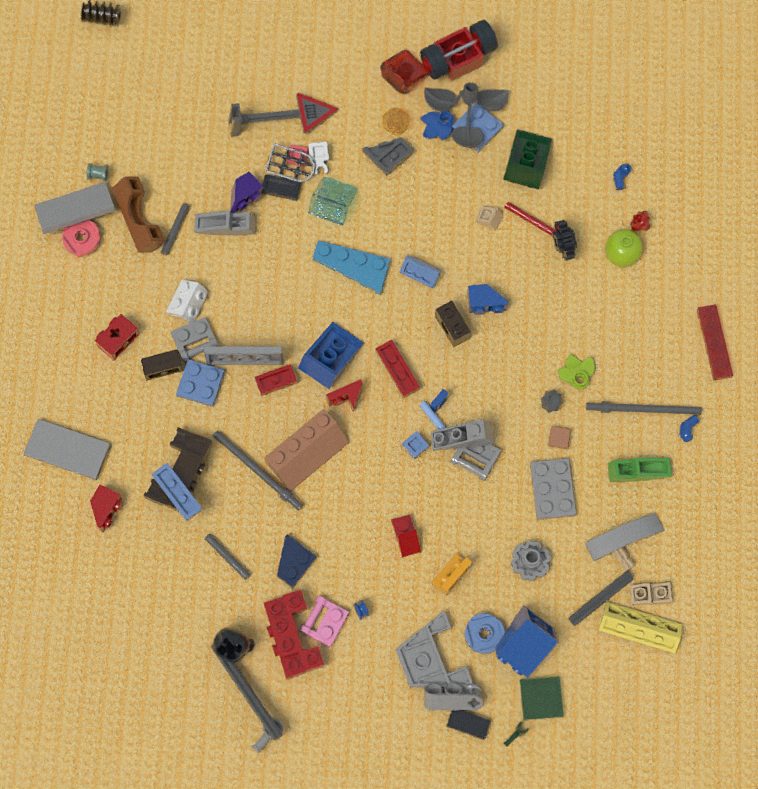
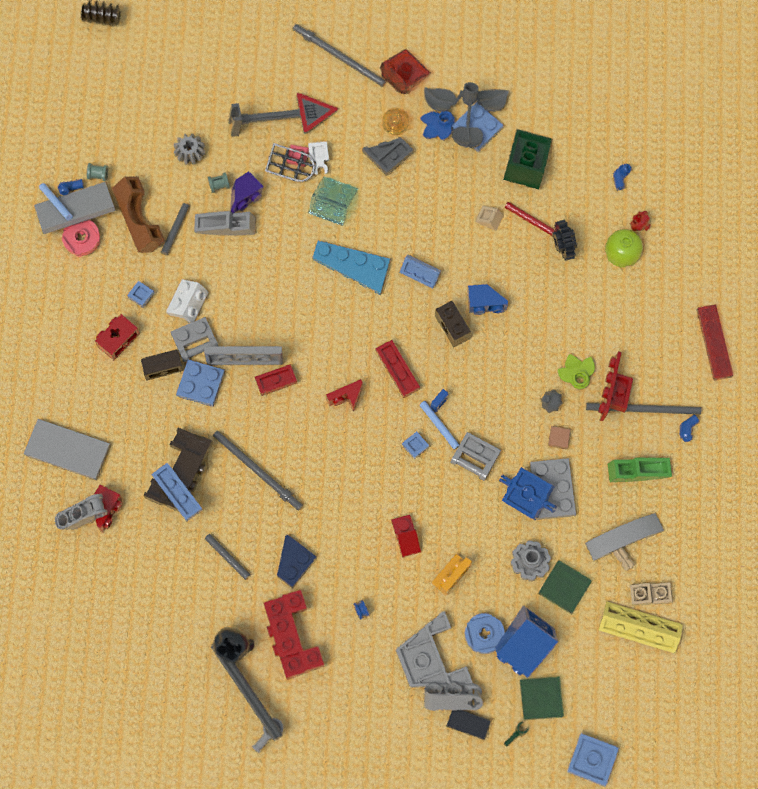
black tile [262,174,302,201] -> none
nougat slope [264,409,349,491] -> none
blue slope [298,322,364,389] -> none
bright pink plate [299,596,349,648] -> none
brick [420,20,498,81] -> none
light grey slope [431,419,495,451] -> none
dark grey axle [569,571,633,626] -> none
none -> light blue bar [39,183,72,220]
none -> light grey piece [55,494,108,530]
none -> blue arm [58,179,84,195]
none -> medium blue plate [127,281,154,308]
none -> light grey gear [174,133,205,165]
none -> sand green bush [208,172,230,193]
none -> dark grey bar [292,24,386,87]
none -> blue plate [499,467,557,520]
none -> clear green tile [538,560,592,615]
none -> medium blue plate [567,733,619,787]
none -> red bracket [598,351,633,421]

